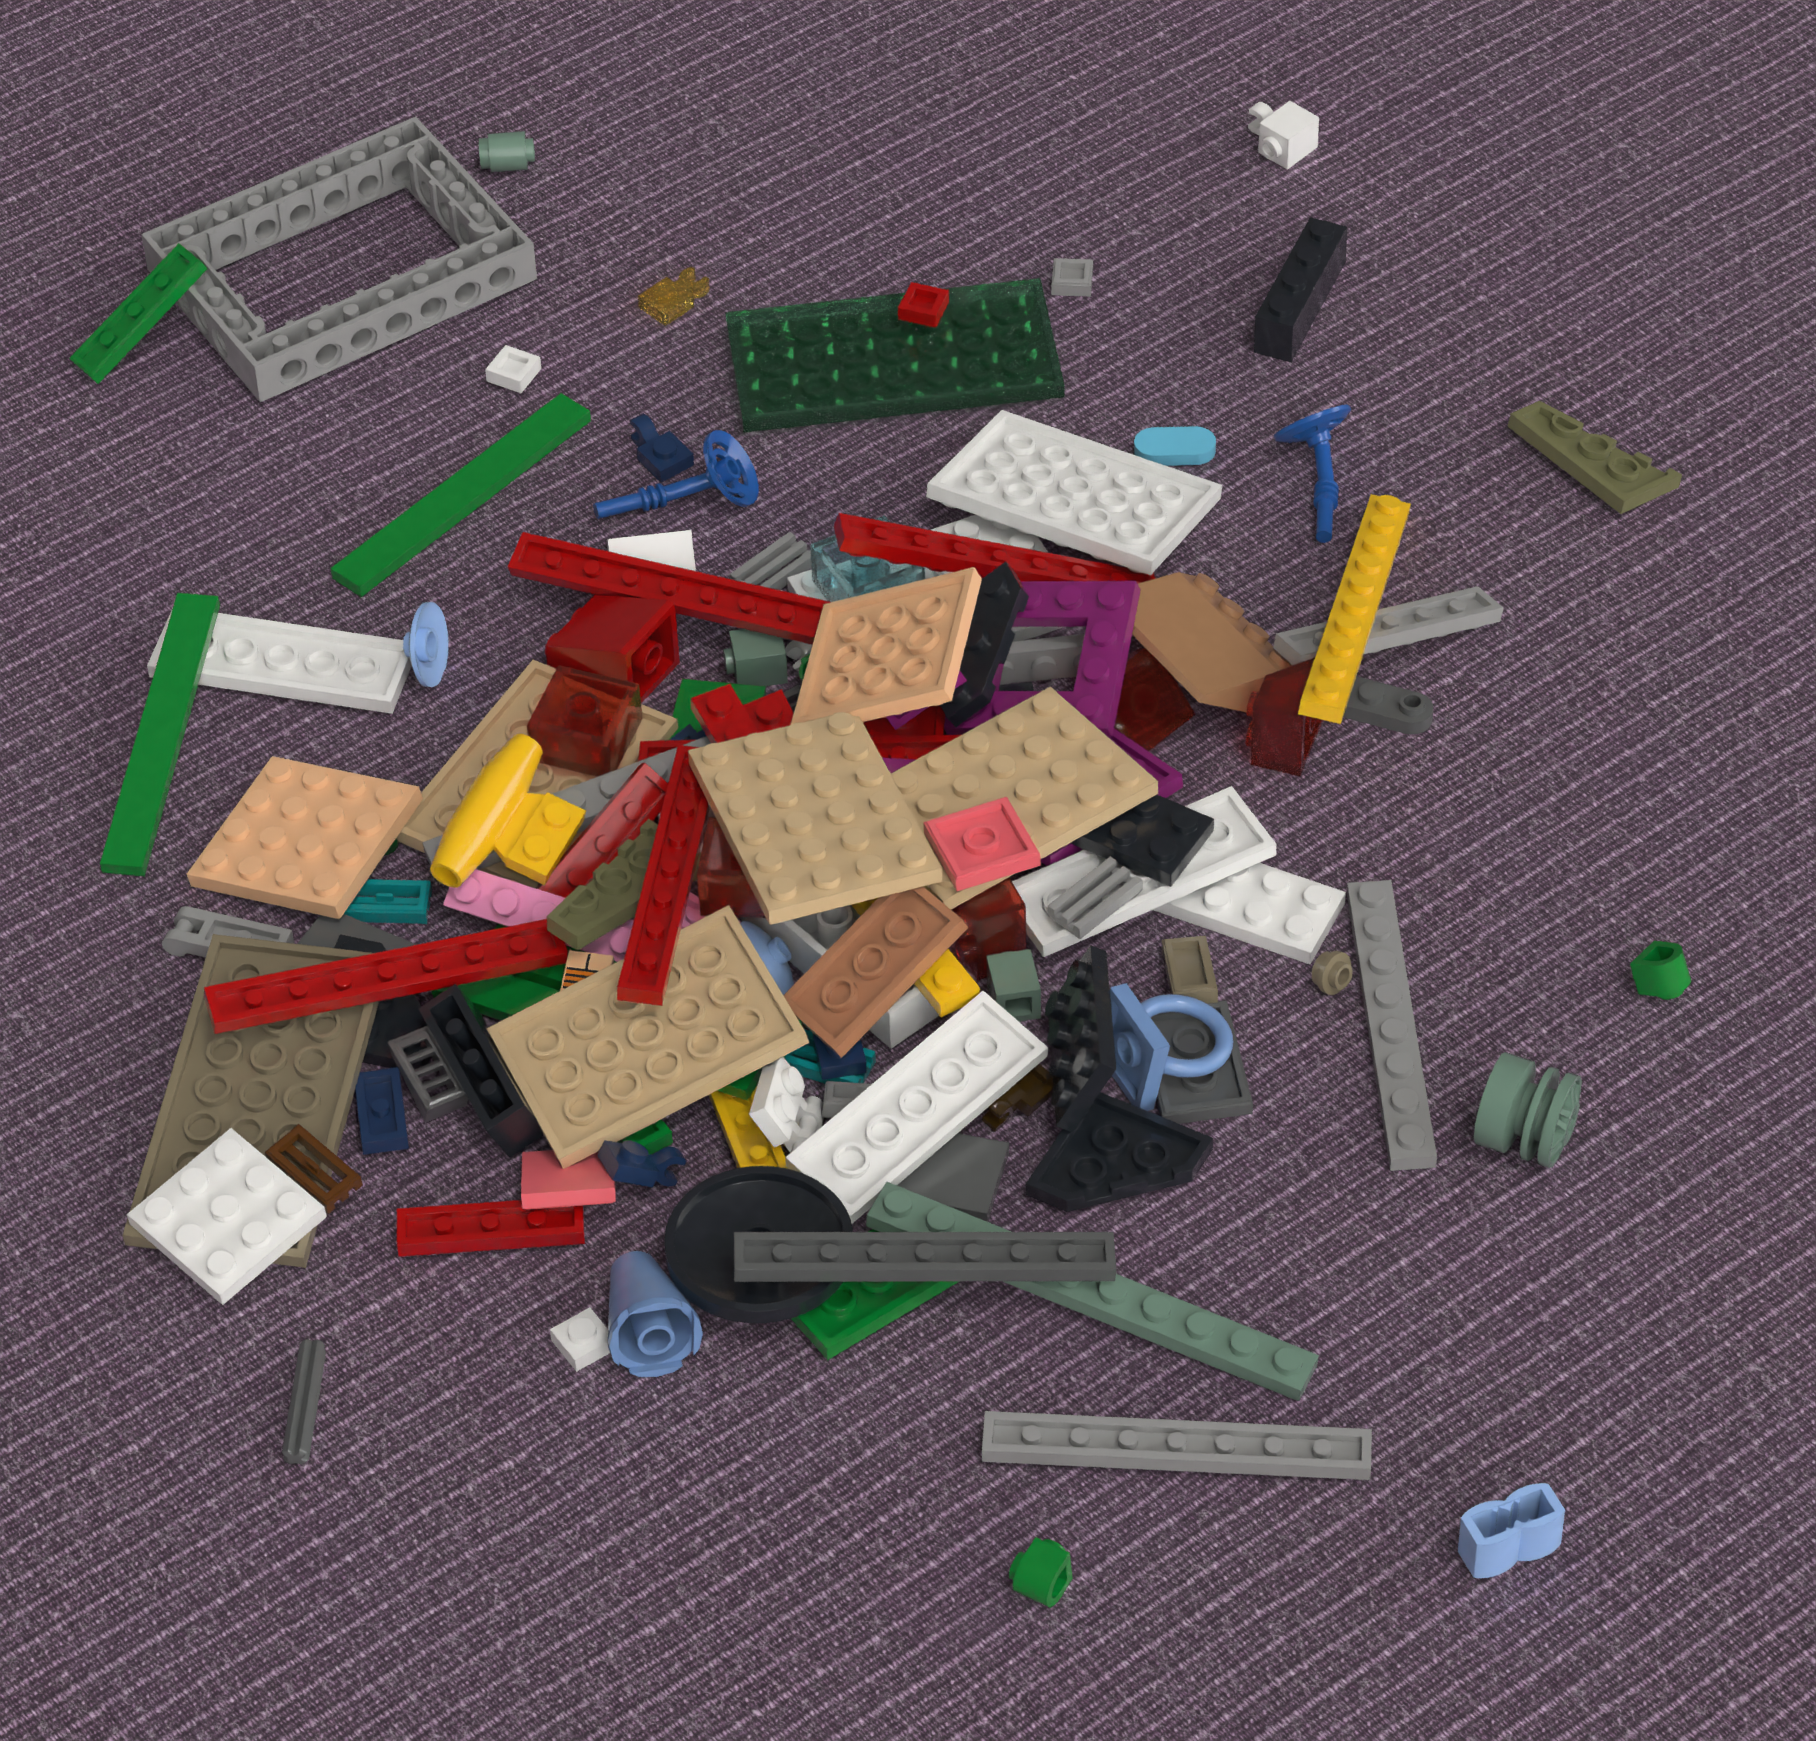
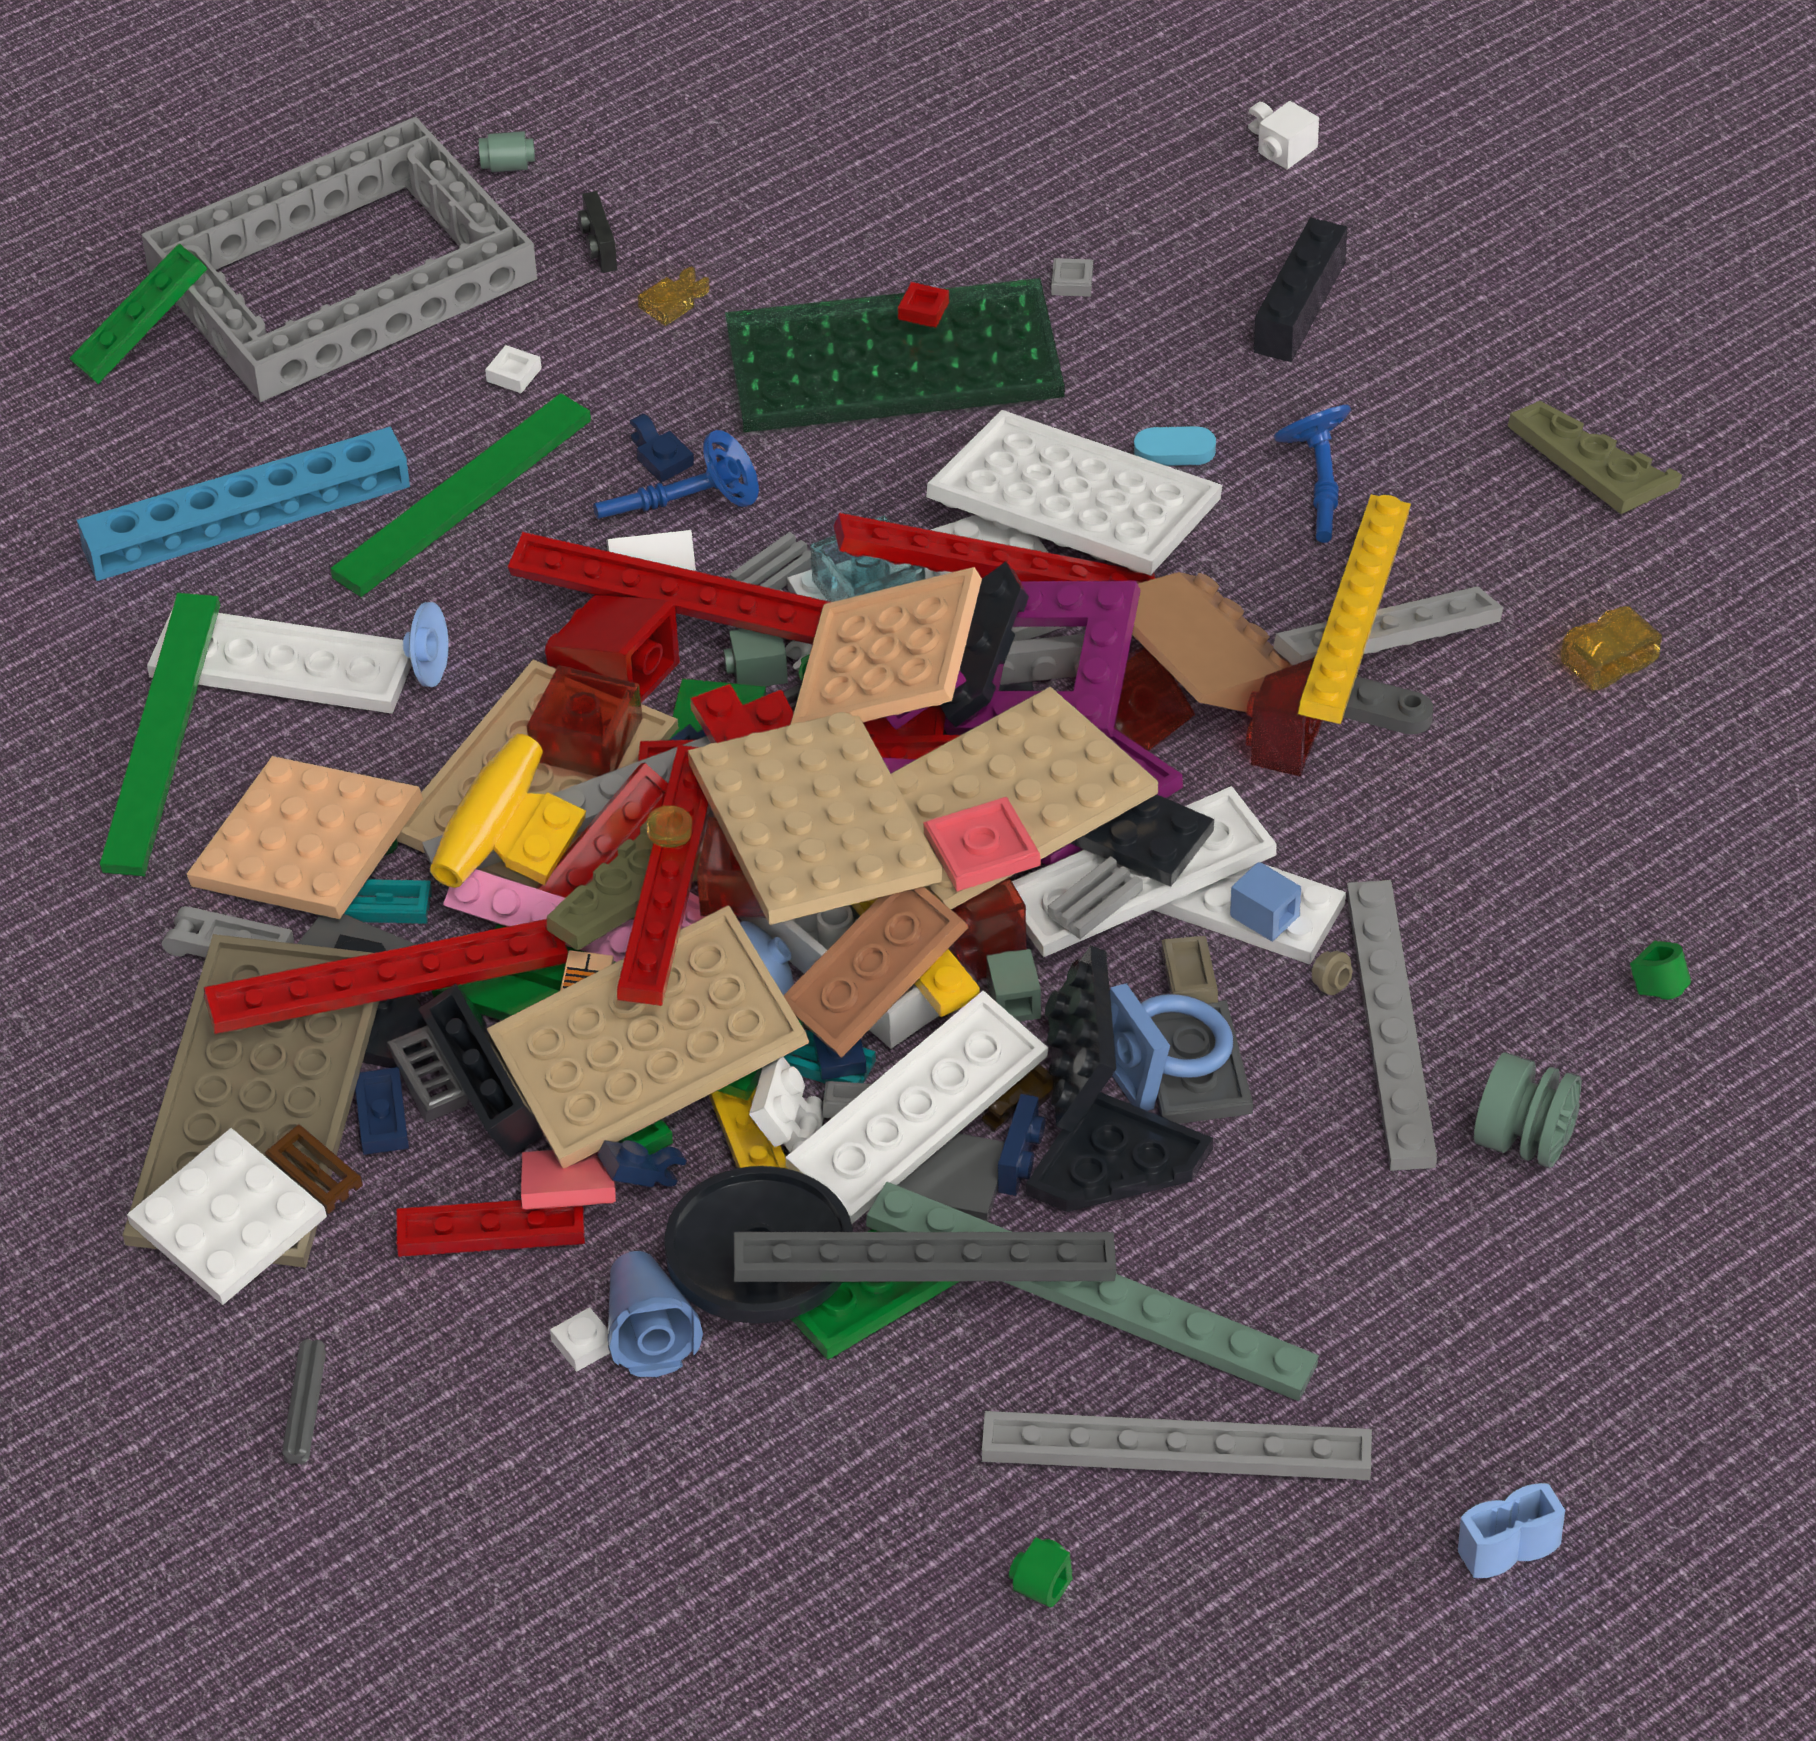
none -> dark azure brick [77,427,410,581]
none -> pearl dark grey plate [577,191,617,273]
none -> clear yellow tile [647,806,692,848]
none -> dark blue plate [998,1094,1045,1196]
none -> medium blue panel [1230,862,1301,942]
none -> clear yellow brick [1560,606,1662,690]

